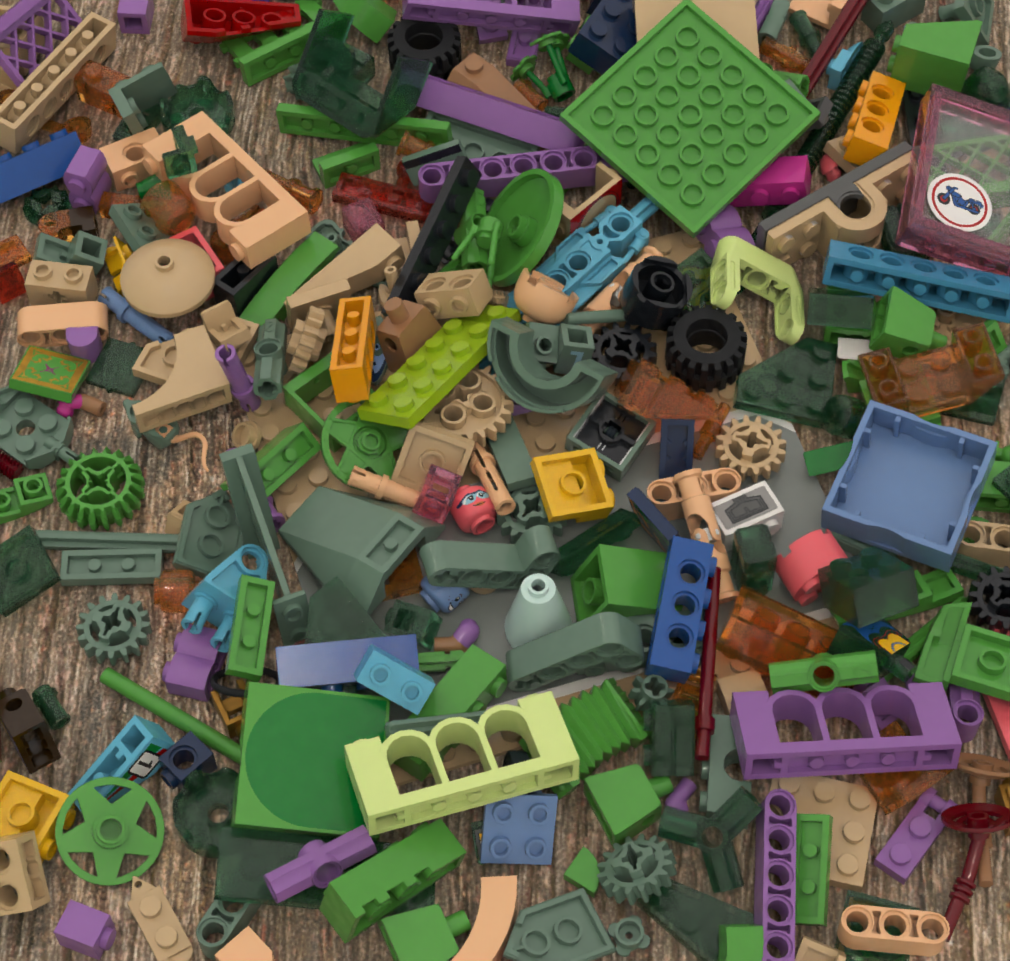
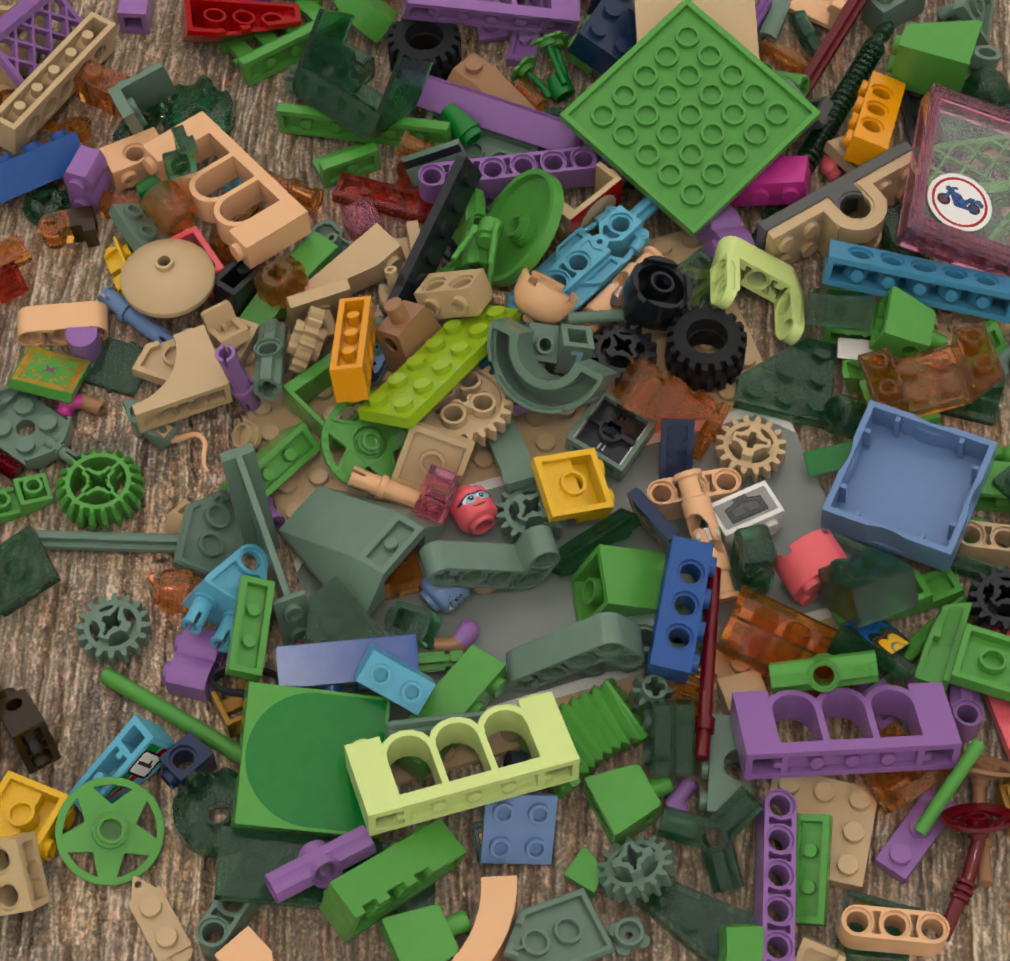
tan brick [24,259,99,306] -> none
clear green pin [31,684,71,730] -> none
sand green brick [33,230,108,276] -> none
medium lavender brick [54,899,116,960] -> none
sand green plate [59,548,164,586] -> none
light nougat pin [469,442,516,516] -> none
light aqua cone [504,573,572,648] -> none
medium azure plate [826,41,863,92] -> none
none -> clear orange gear [253,254,309,309]
none -> green cone [441,103,483,148]
none -> bright green bar [914,738,986,836]

